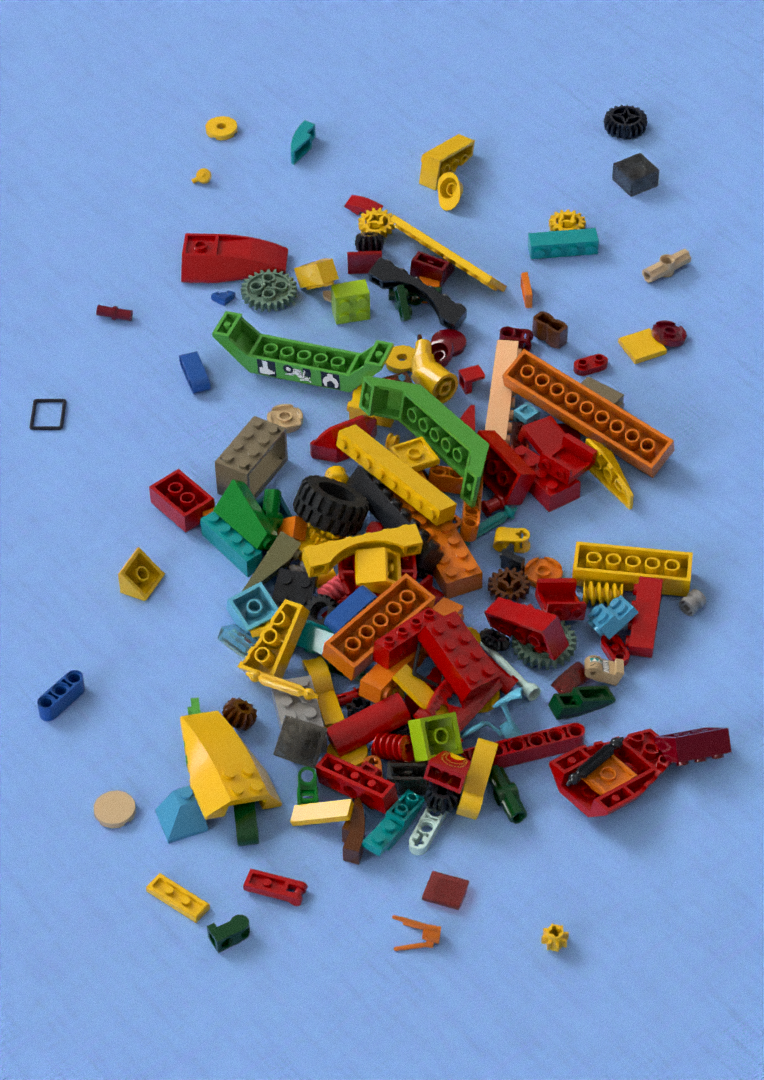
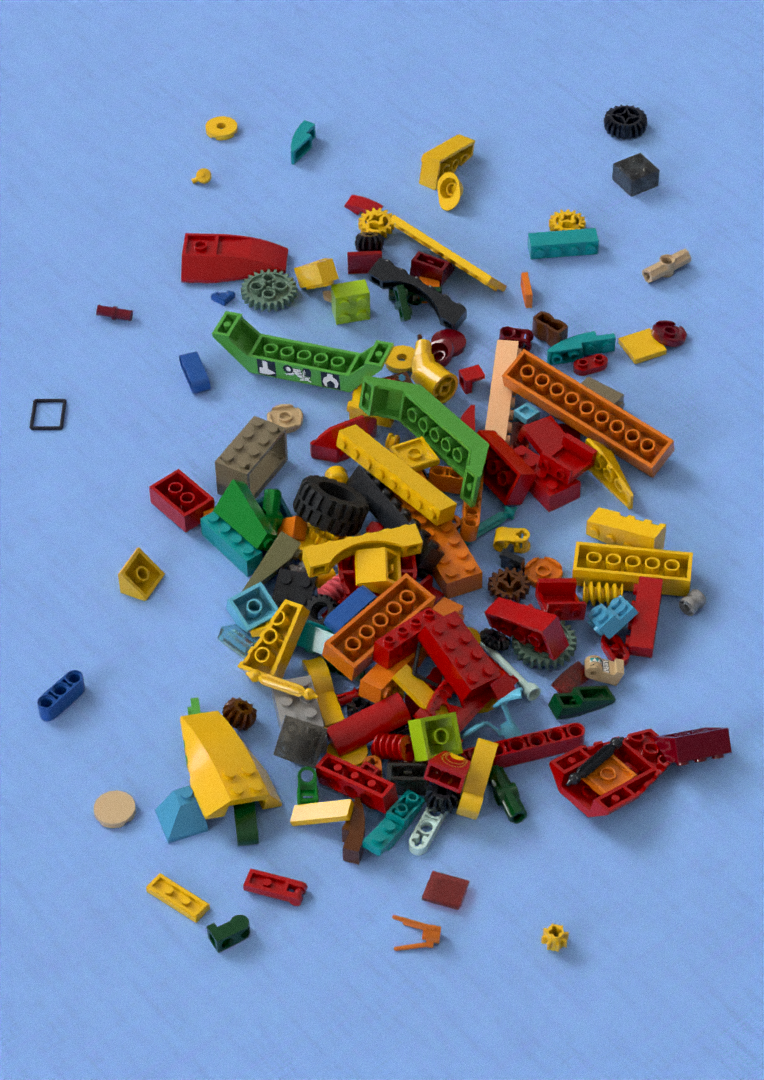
red bush [481,494,505,517] -> none
none -> red panel [489,669,515,701]
none -> teal slope [547,331,616,365]
none -> yellow wedge [586,507,666,550]

